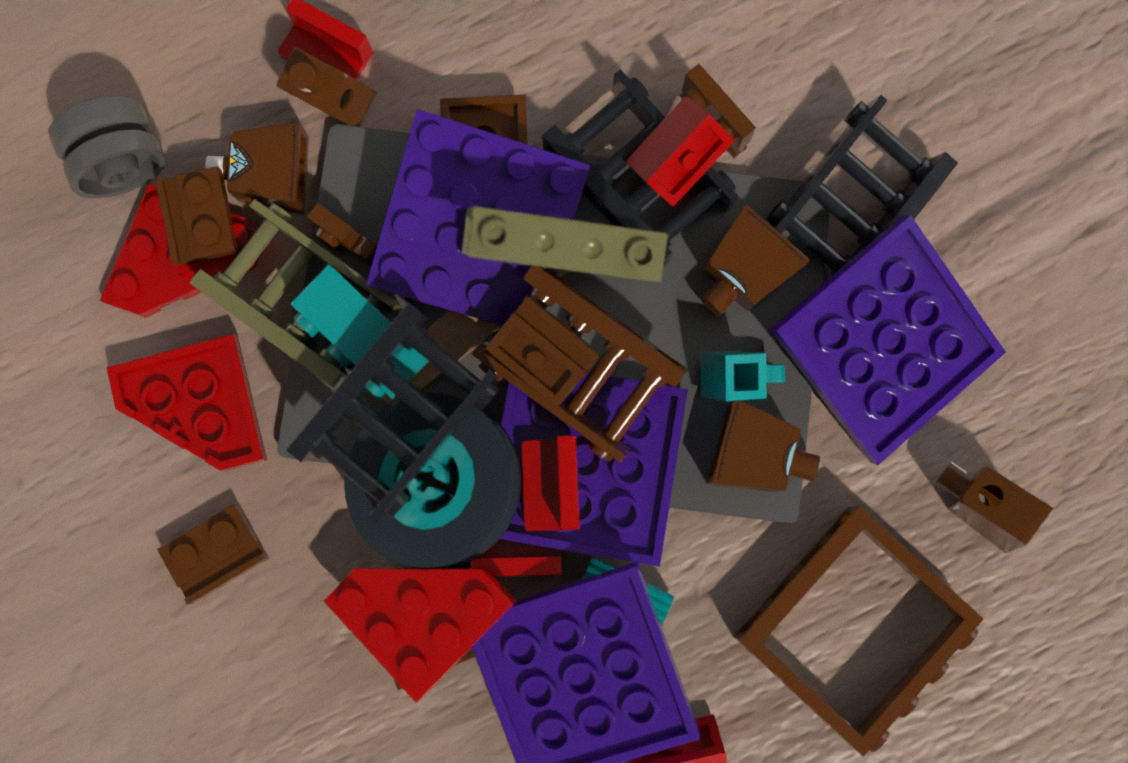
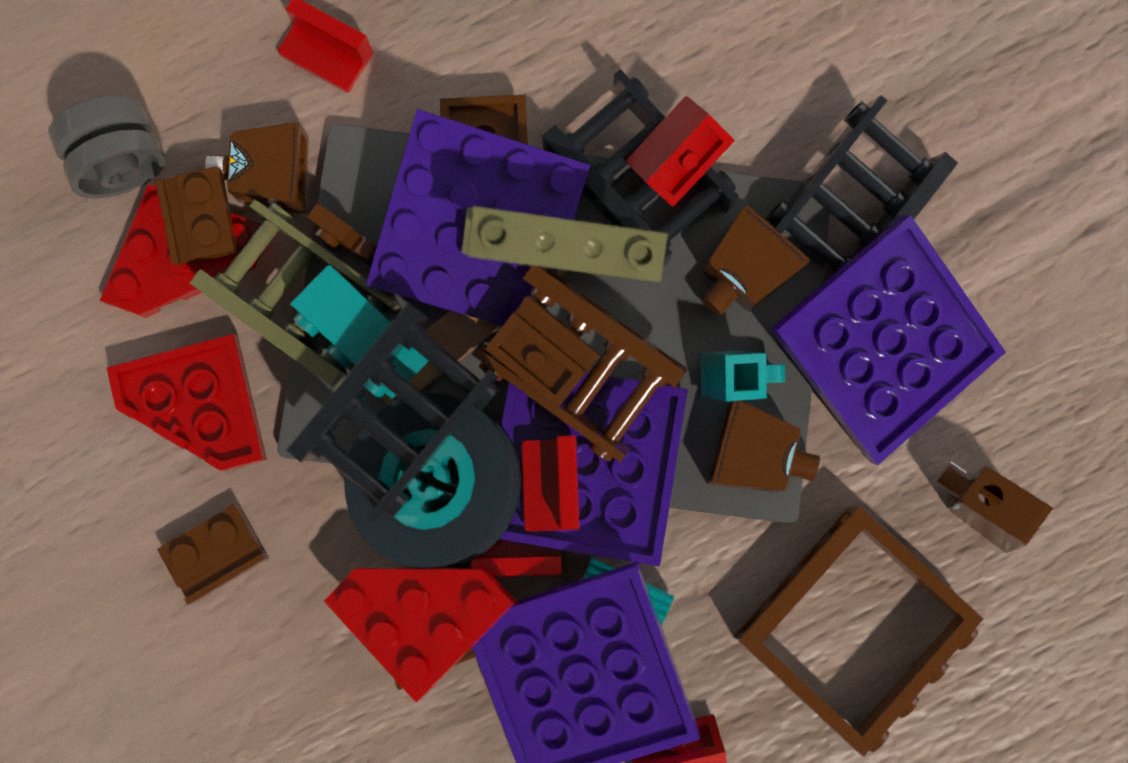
reddish brown torso [276,47,377,127] -> none
reddish brown plate [680,64,756,159] -> none

